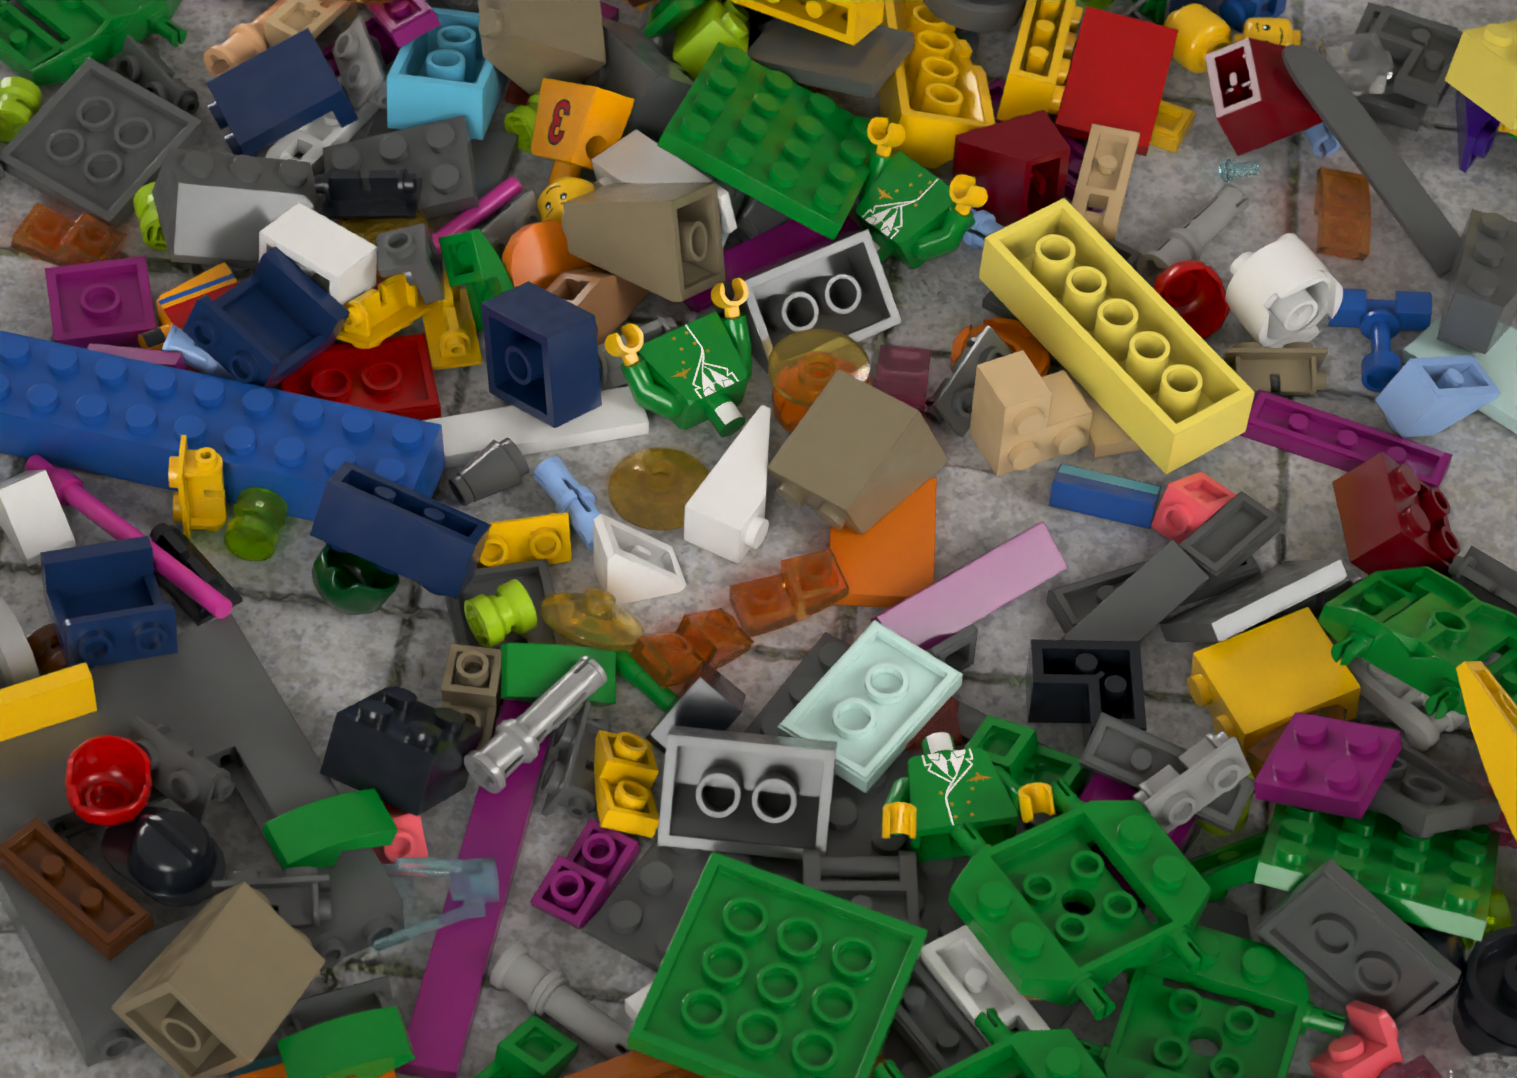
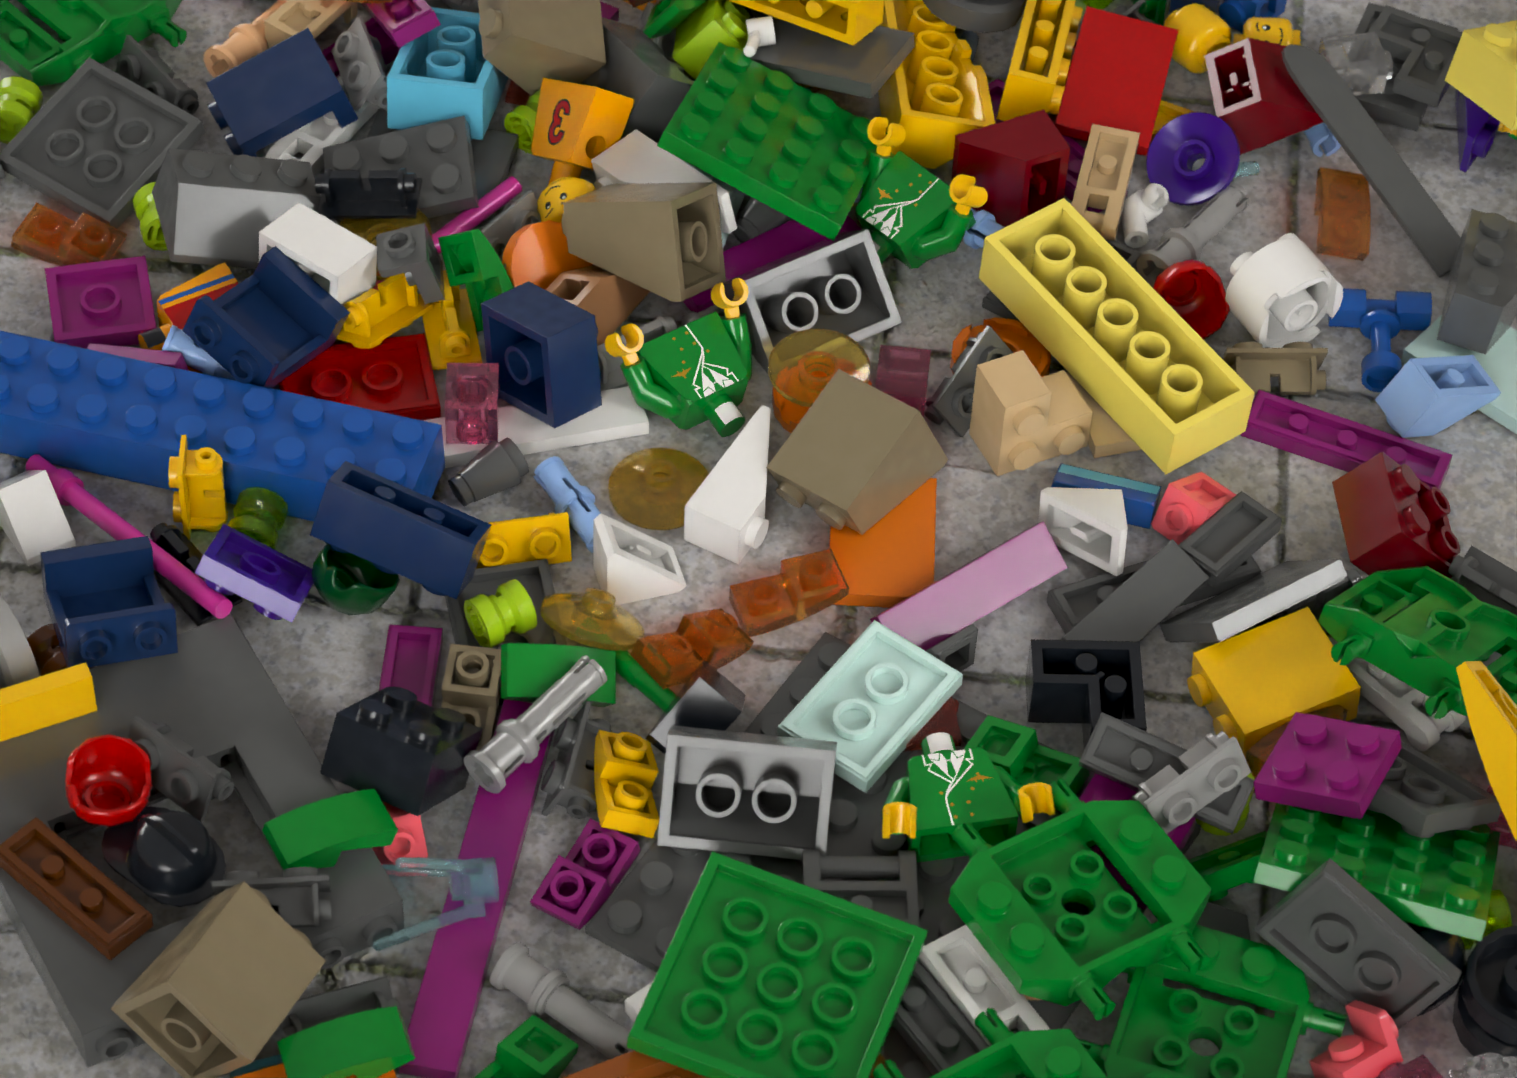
none -> dark purple plate [195,524,314,622]
none -> magenta tile [379,624,443,707]
none -> clear pink brick [445,363,500,445]
none -> white hand [743,16,776,57]
none -> white slope [1038,487,1128,576]
none -> white arm [1121,183,1169,248]
none -> dark purple dish [1146,112,1240,206]

